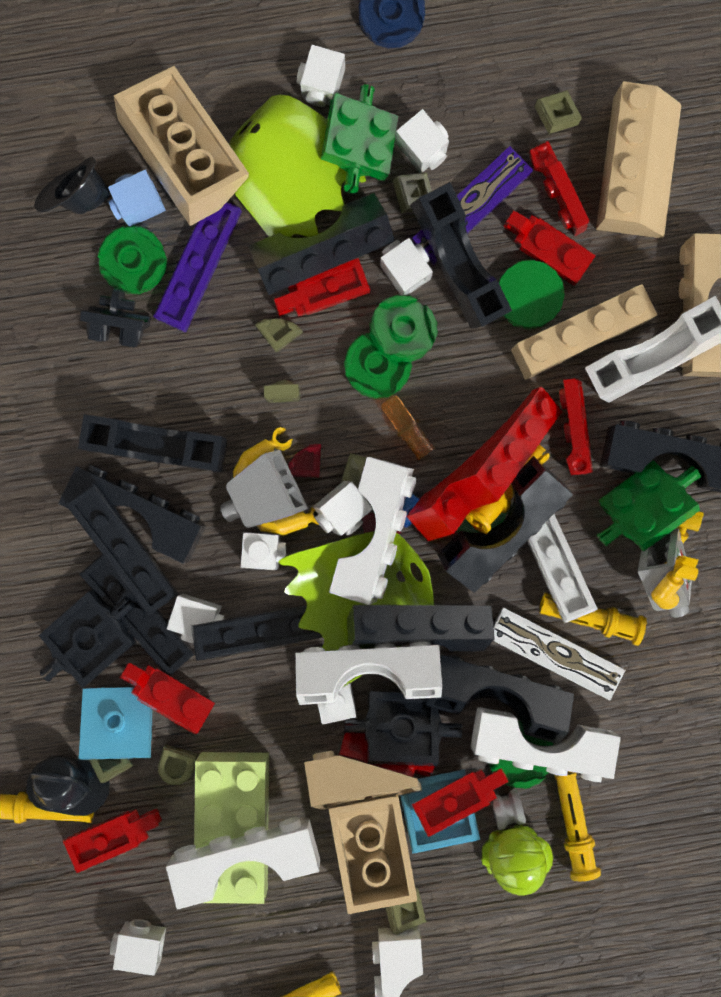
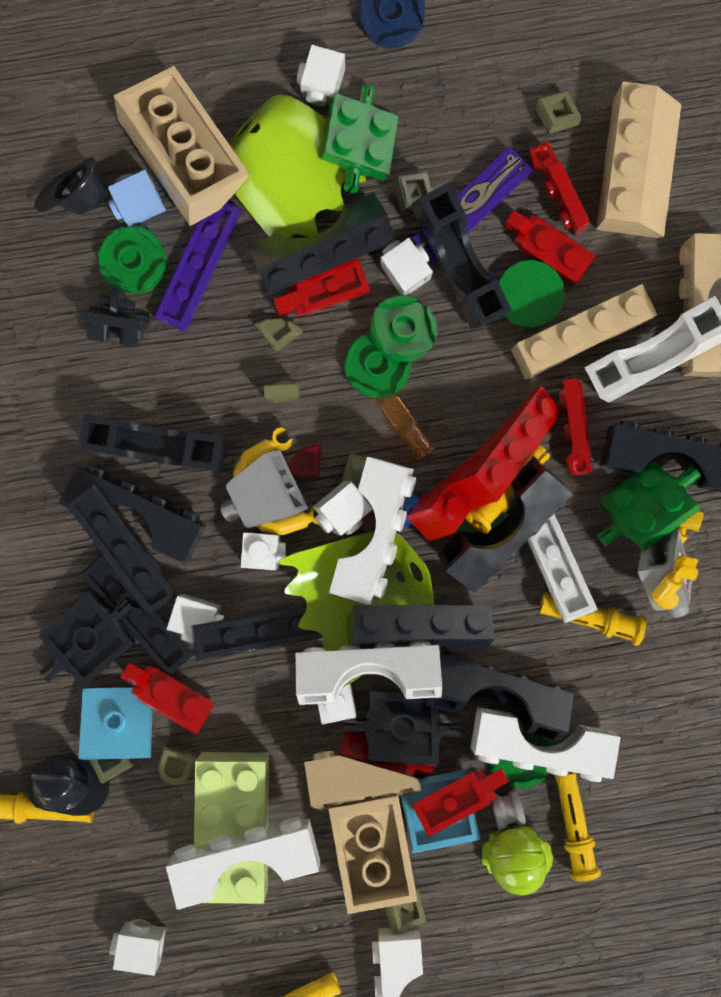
red hinge [63,808,162,873] -> none
white brick [395,109,449,173] -> none
white tile [493,607,626,700] -> none

